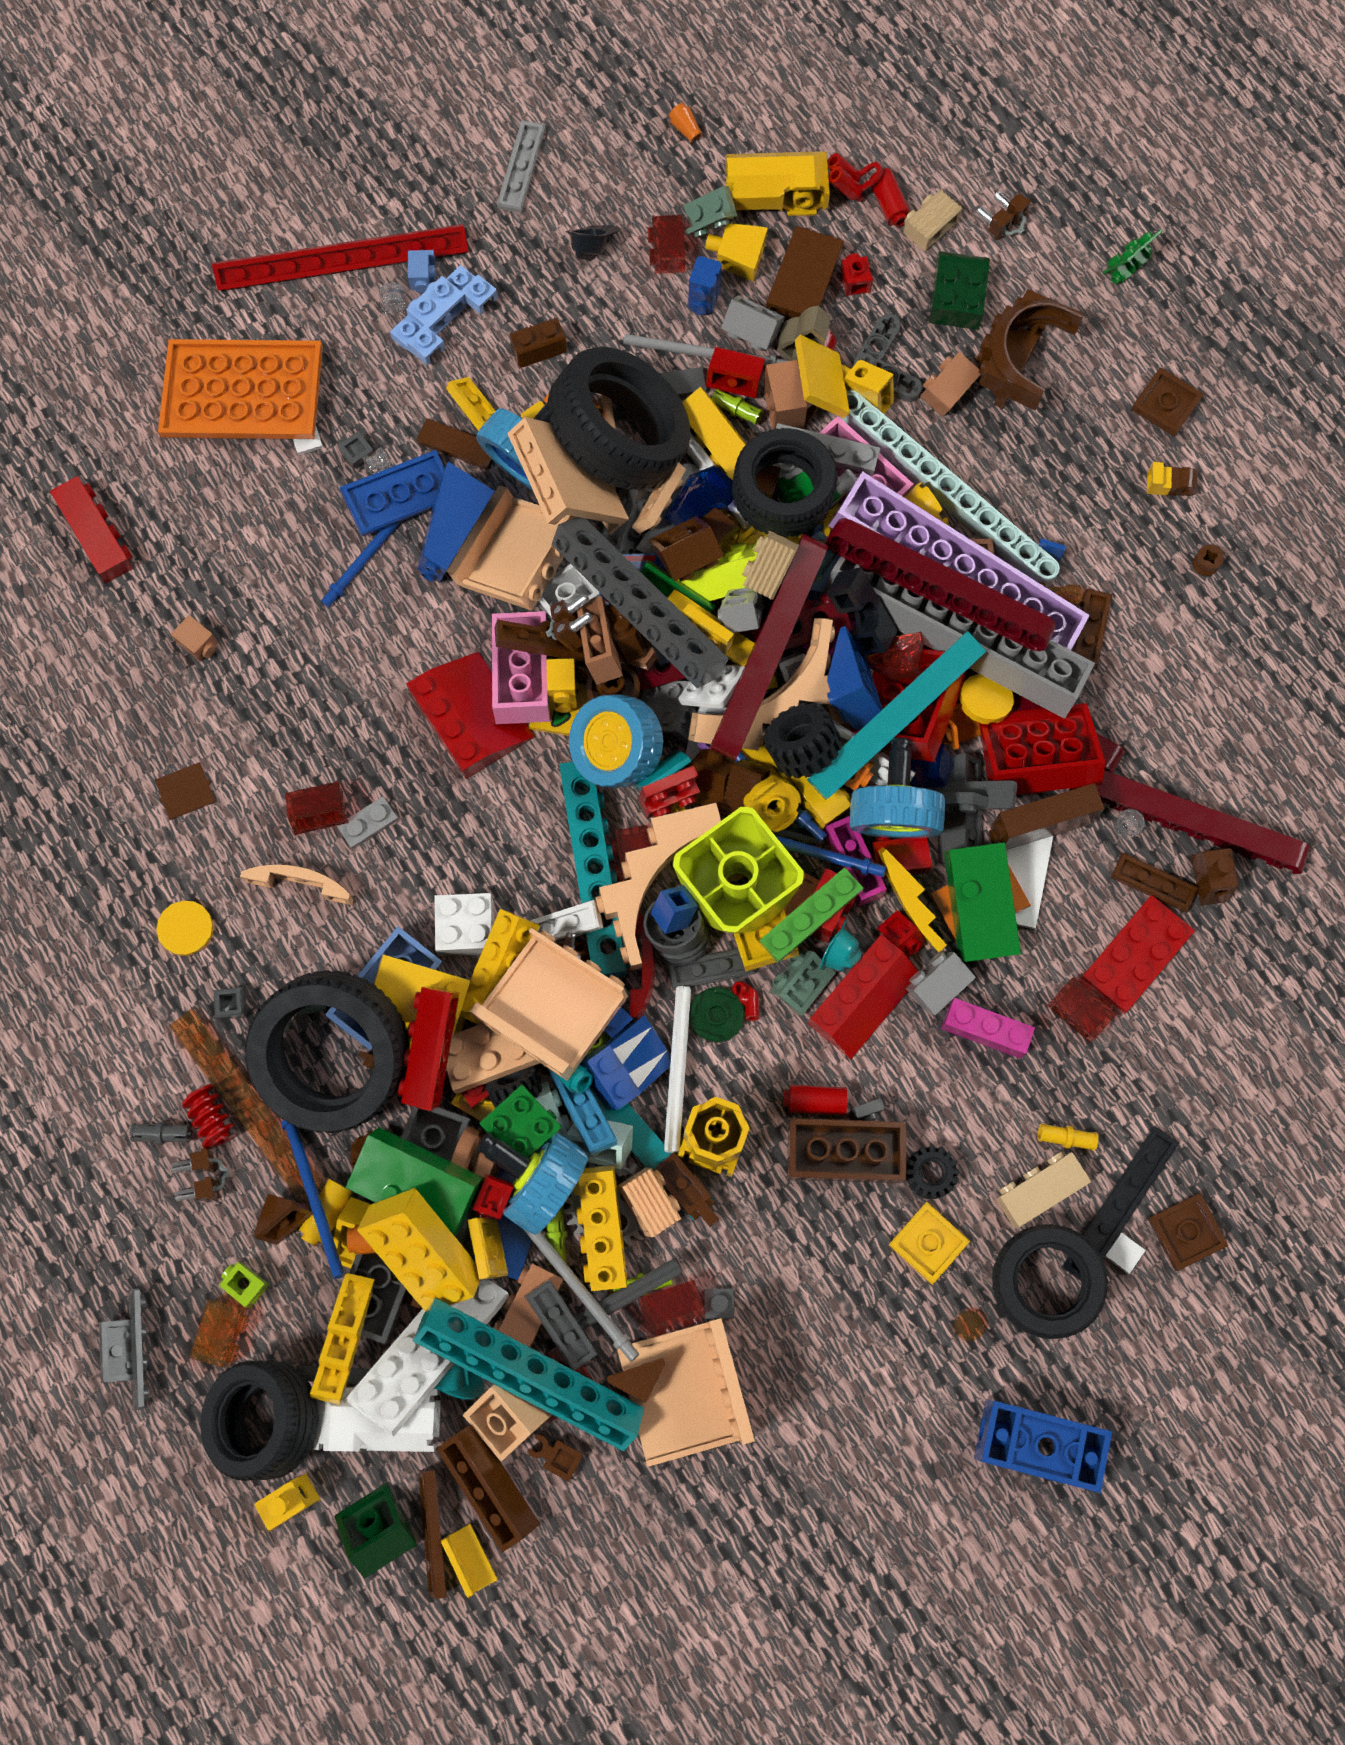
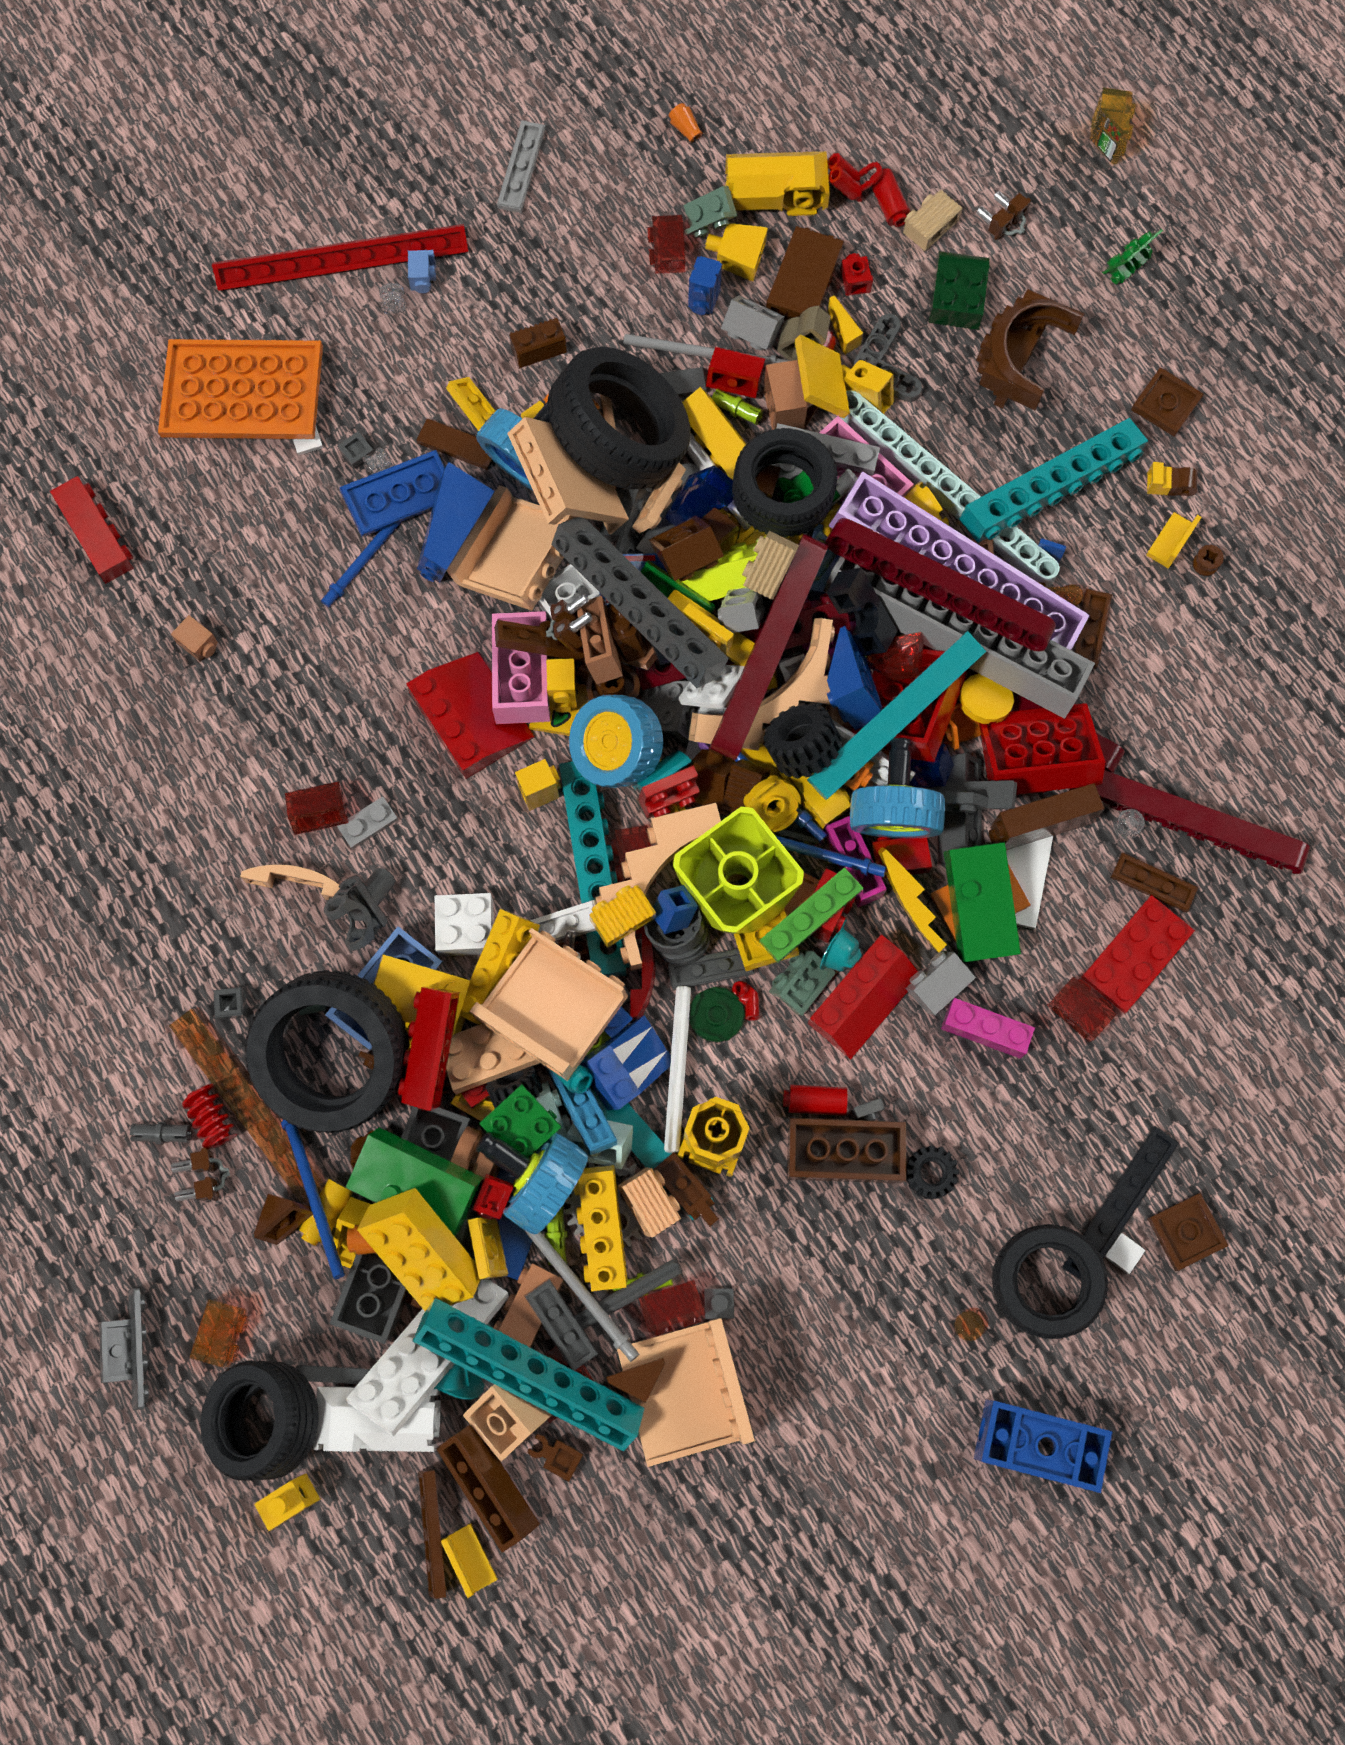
reddish brown piece [155,762,215,820] -> none
yellow tile [156,901,214,956] -> none
lime brick [219,1262,270,1308] -> none
yellow slope [310,1273,375,1405] -> none
dark green slope [334,1483,417,1579] -> none
light blue bracket [390,265,498,366] -> none
black piece [565,225,620,260] -> none
red bracket [877,910,925,958] -> none
yellow tile [888,1202,970,1285] -> none
nougat brick [920,351,980,416] -> none
tan brick [996,1152,1091,1229] -> none
yellow pin [1037,1123,1099,1151] -> none
reddish brown torso [1191,849,1238,906] -> none
none -> dark grey connector [324,868,396,950]
none -> yellow brick [515,759,561,811]
none -> yellow brick [589,885,656,947]
none -> yellow slope [828,295,863,355]
none -> teal brick [959,418,1148,543]
none -> clear yellow slope [1090,88,1136,164]
none -> yellow panel [1146,512,1202,569]

